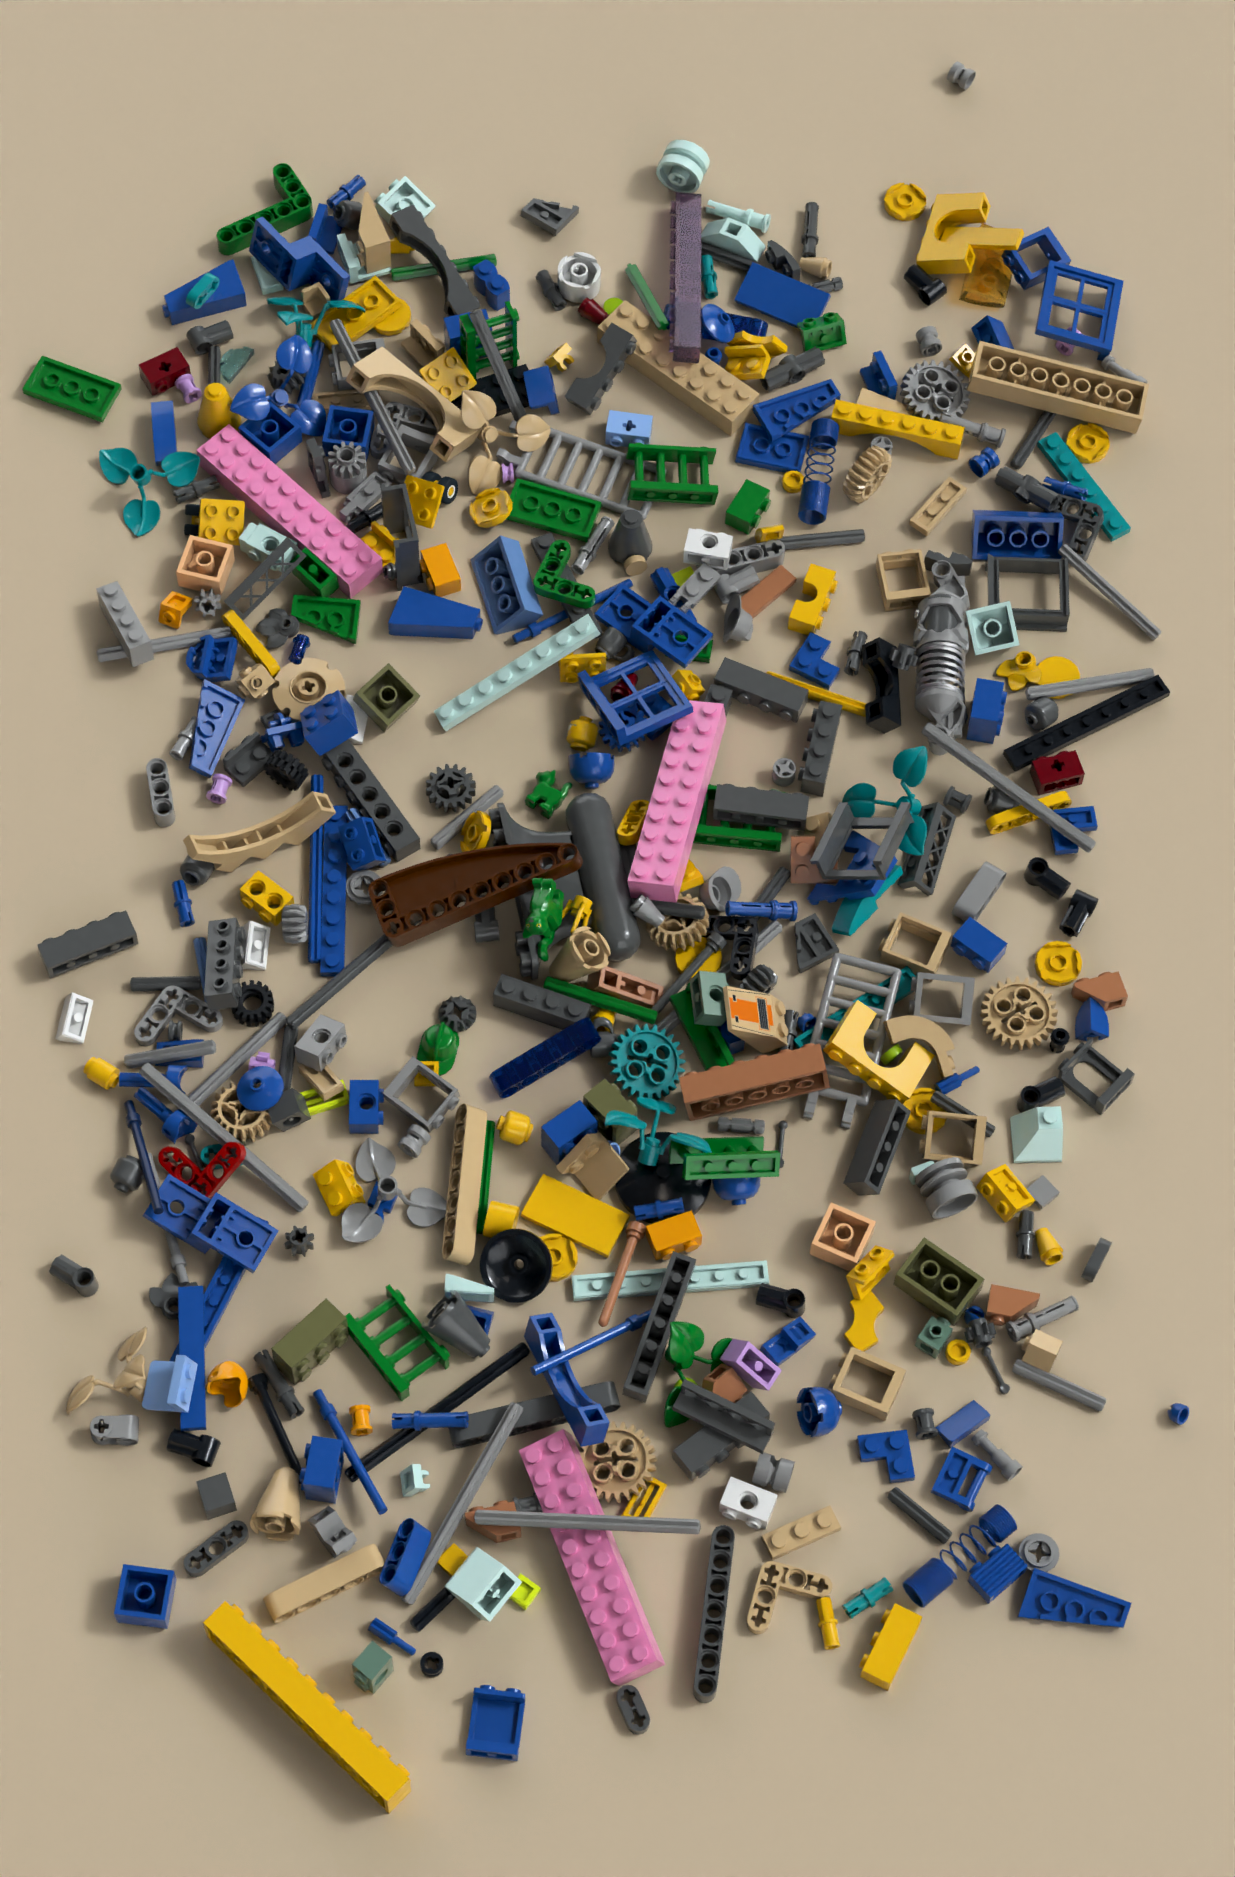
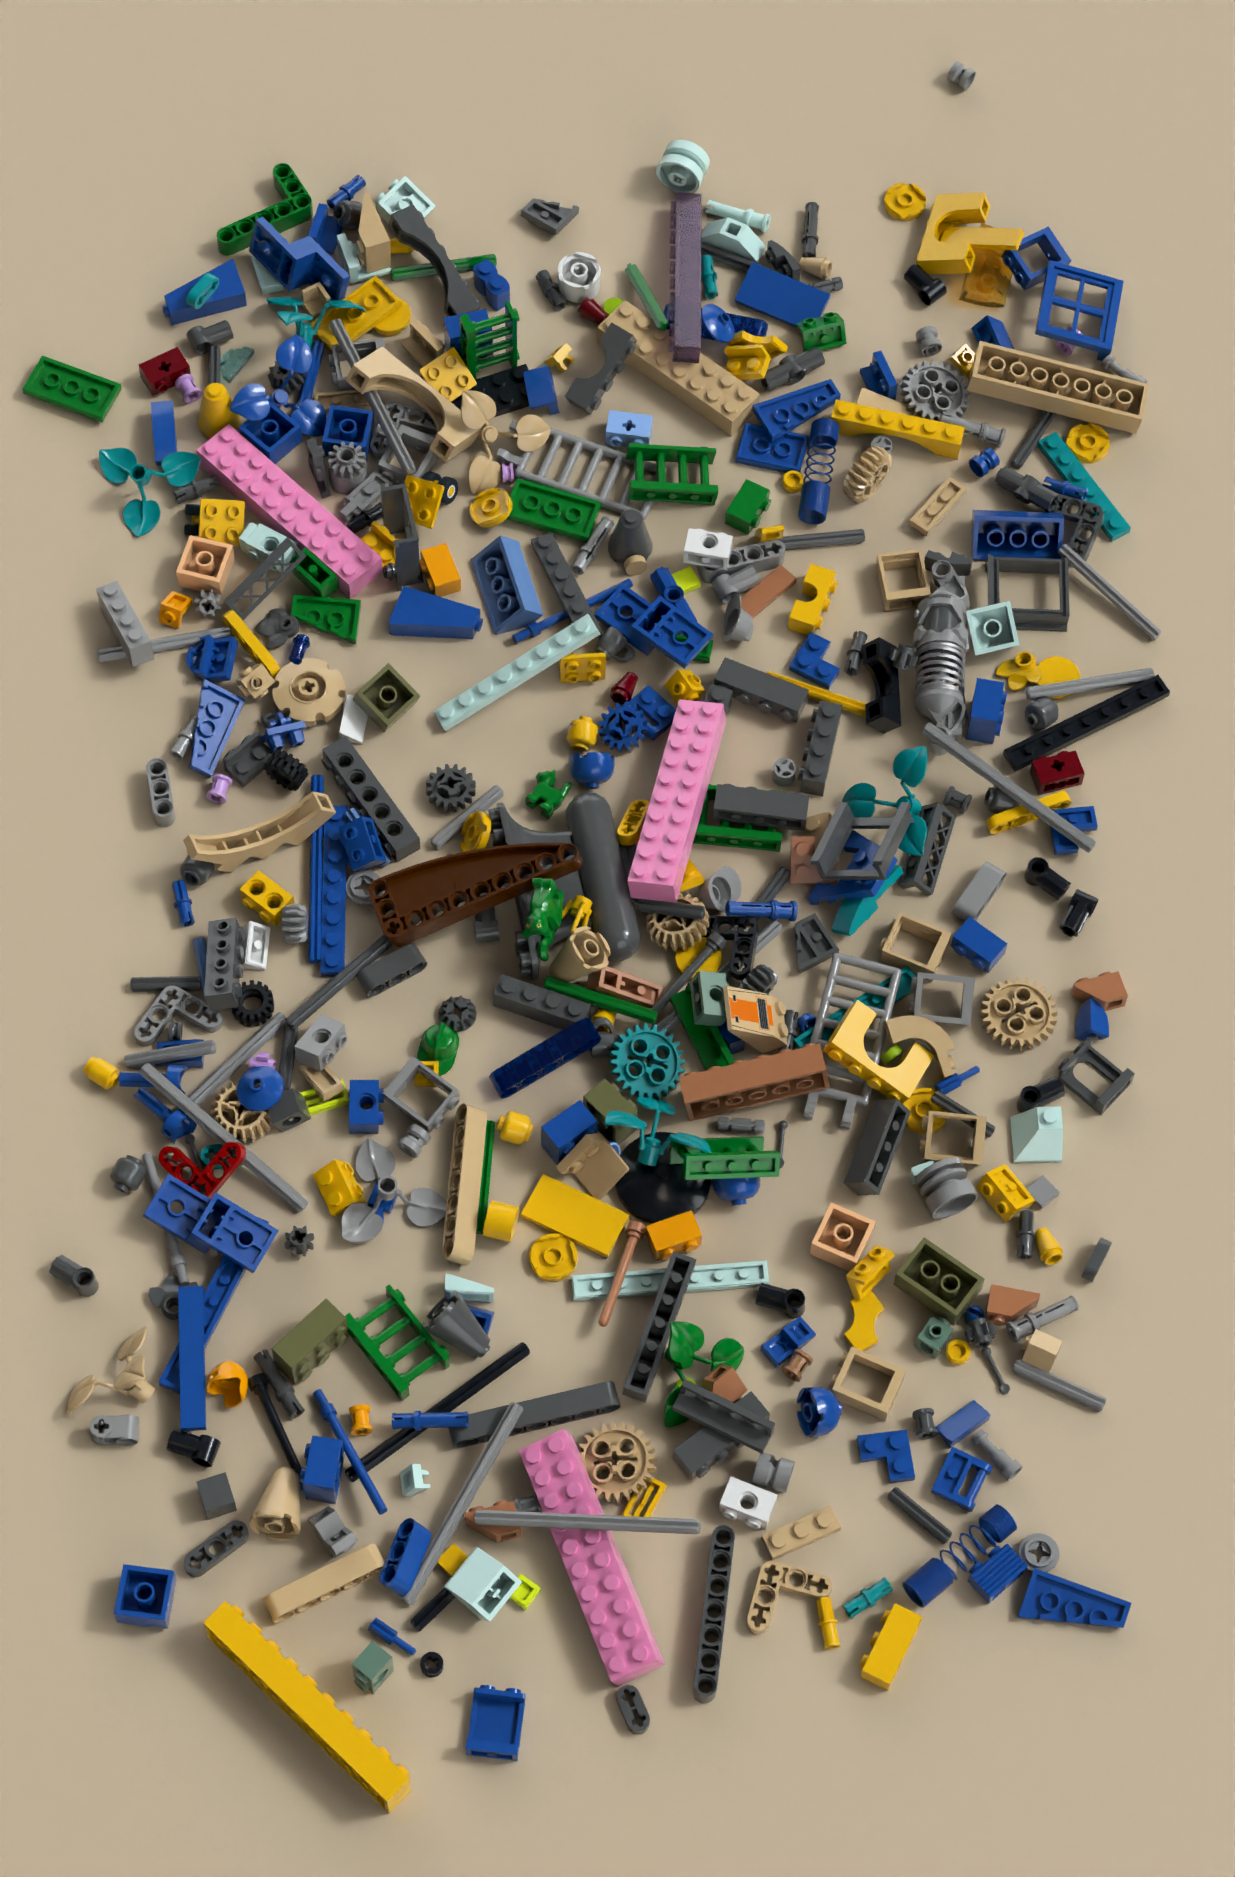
dark grey brick [37,910,139,978] -> none
white slope [55,992,94,1044] -> none
dark blue bar [124,1100,164,1214] -> none
light blue bracket [142,1355,198,1413] -> none
blue brick [300,690,358,756] -> none
dark grey axle [469,309,527,421] -> none
black dish [480,1229,553,1303] -> none
blue arch [524,1313,610,1447] -> none
blue bar [530,1309,652,1376] -> none
green beam [533,540,596,609] -> none
blue window [577,650,694,746] -> none
light grey cone [629,894,665,928] -> none
blue pin [634,1197,685,1221] -> none
light grey hinge [668,562,722,614] -> none
blue pin [705,347,722,366] -> none
lavender brick [720,1339,782,1391] -> none
yellow tile [1034,941,1082,987] -> none
black pin [1050,1028,1070,1054] -> none
blue hinge [1167,1403,1189,1425] -> none
none -> dark grey beam [356,943,428,997]
none -> medium nougat bush [781,1349,813,1382]

